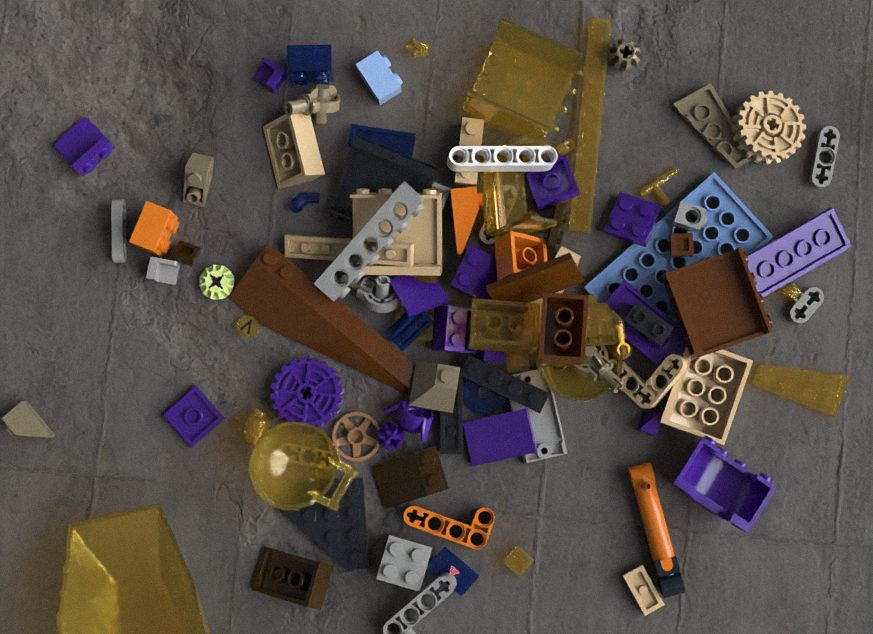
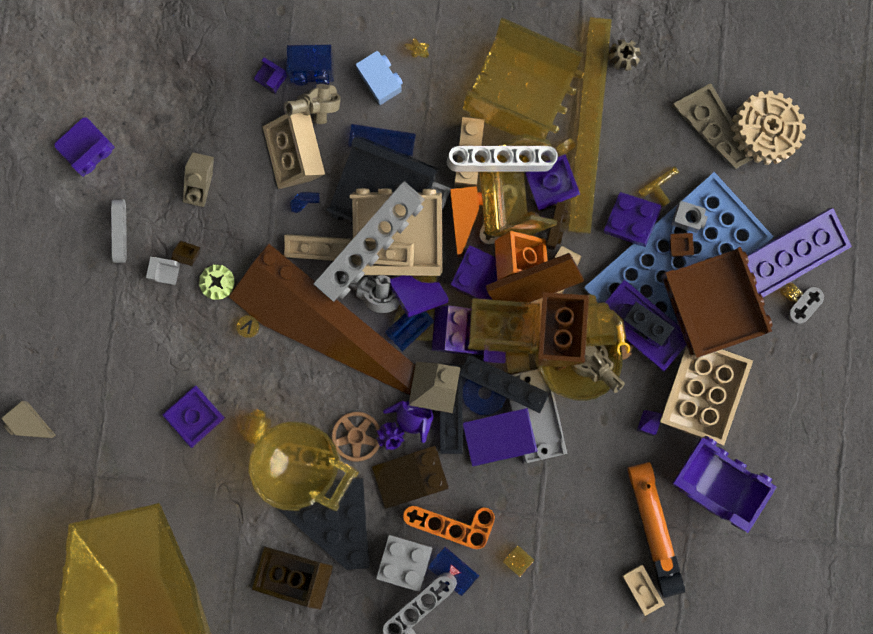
orange brick [129,201,179,258] -> none
dark purple piece [270,357,344,430] -> none
tan beam [610,354,687,409] -> none
clear yellow wing [751,364,851,417] -> none
light grey beam [809,126,840,189] -> none

